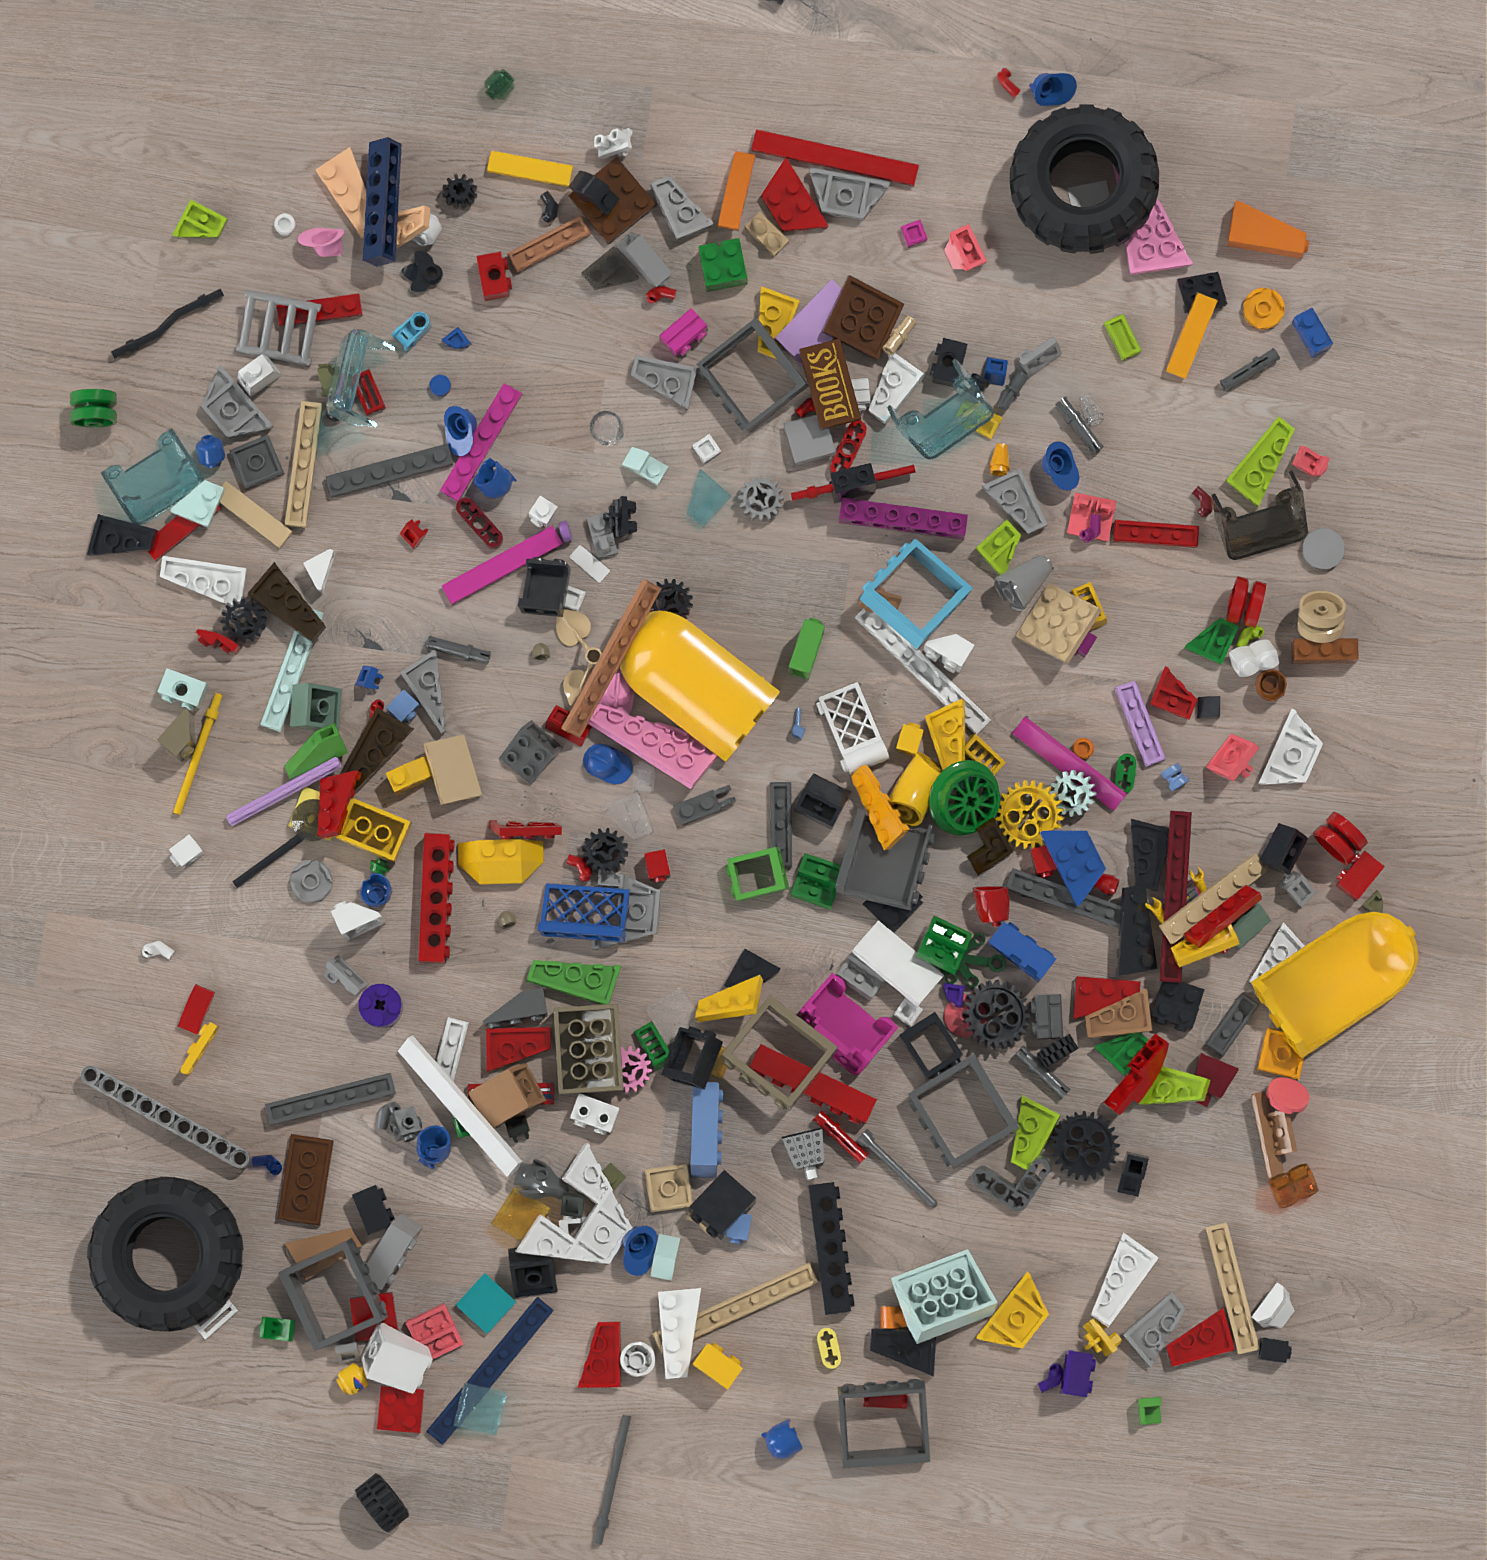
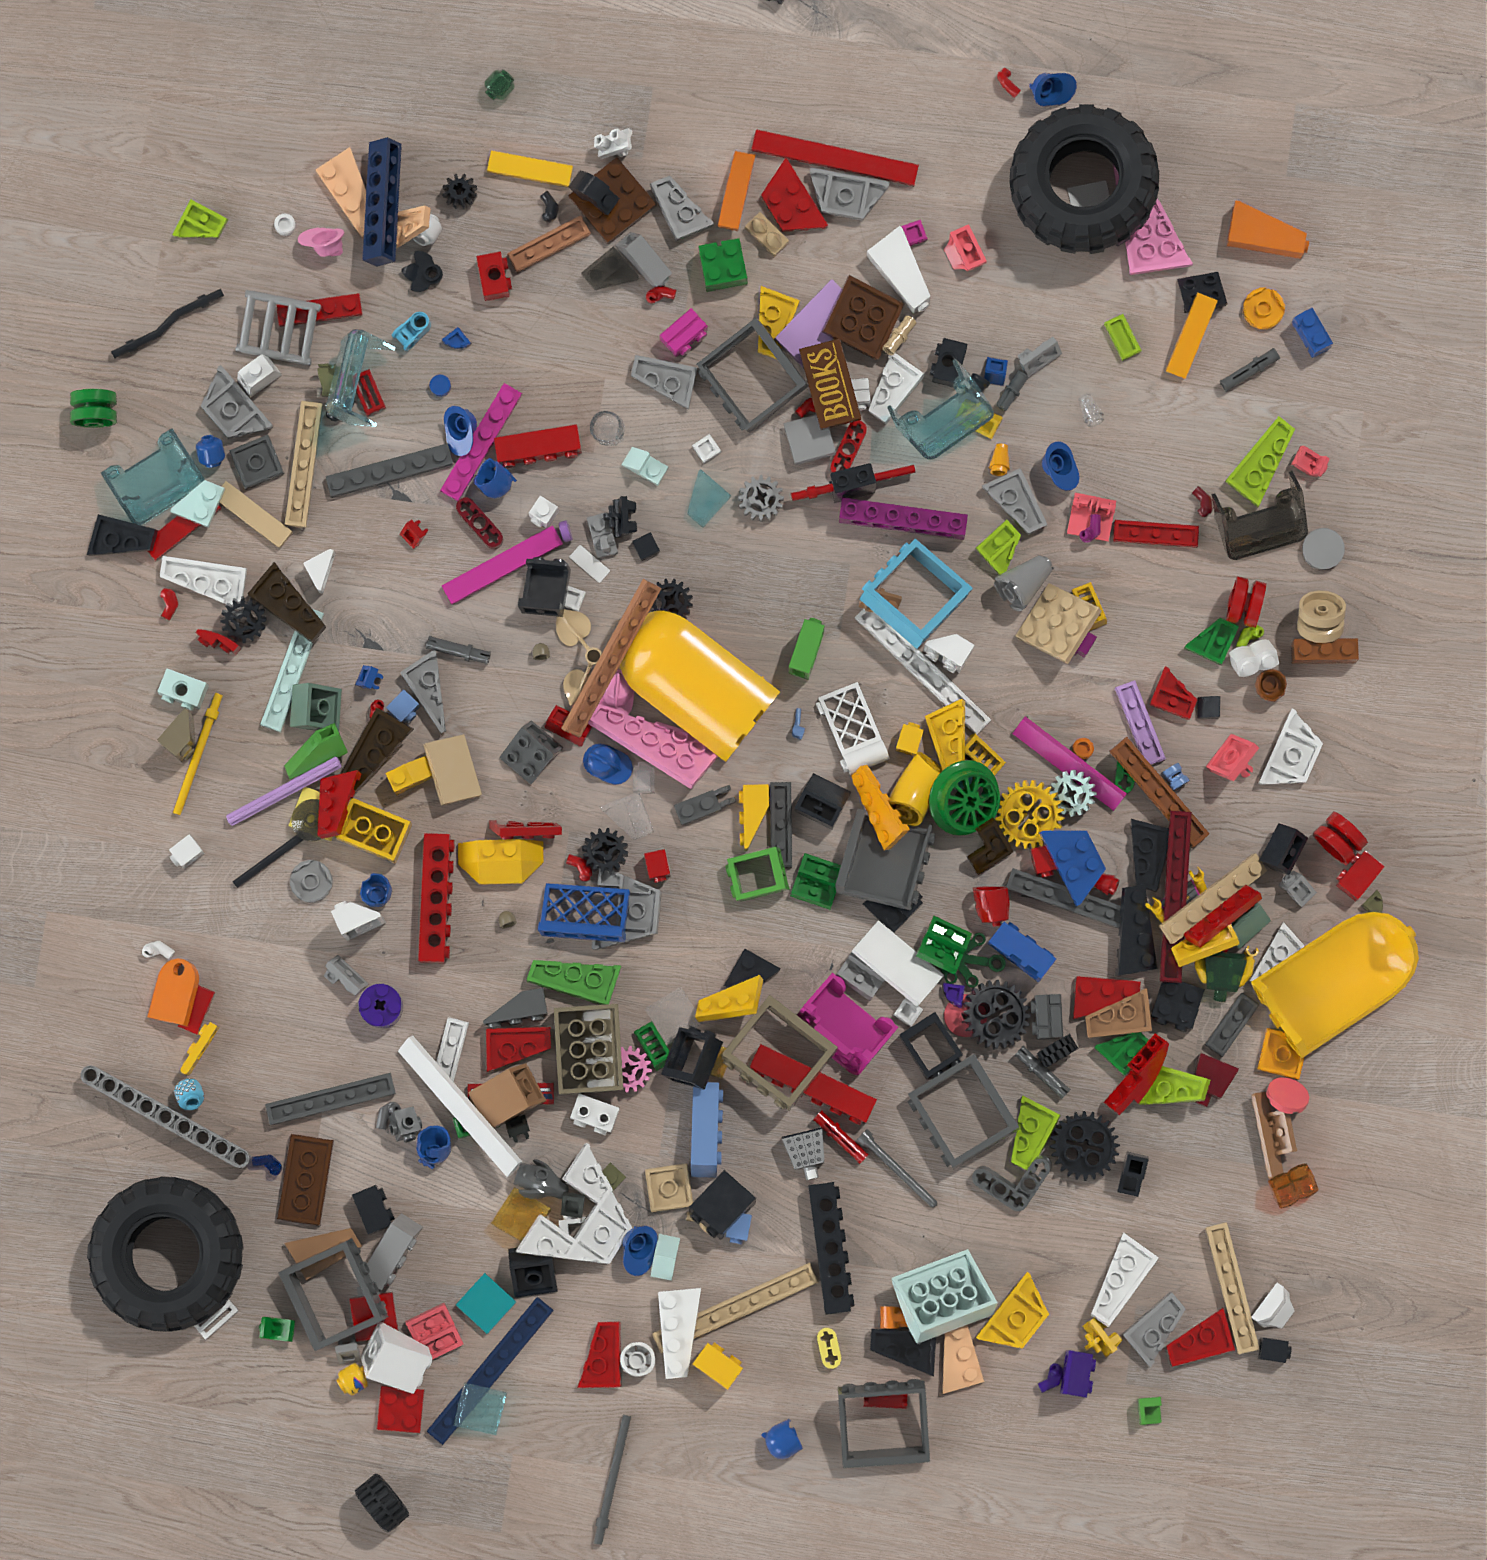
green plate [370,858,391,876] -> none
dark grey pin [1055,397,1104,455] -> none
none -> orange tile [148,959,199,1027]
none -> red arm [160,588,179,621]
none -> medium azure head [174,1079,205,1110]
none -> red brick [494,424,582,468]
none -> black tile [632,532,660,561]
none -> yellow slope [739,784,769,851]
none -> white slope [867,226,930,314]
none -> light nougat wing [942,1325,984,1394]
none -> dark orange plate [1109,737,1210,848]
none -> clear green torso [1194,945,1259,1002]

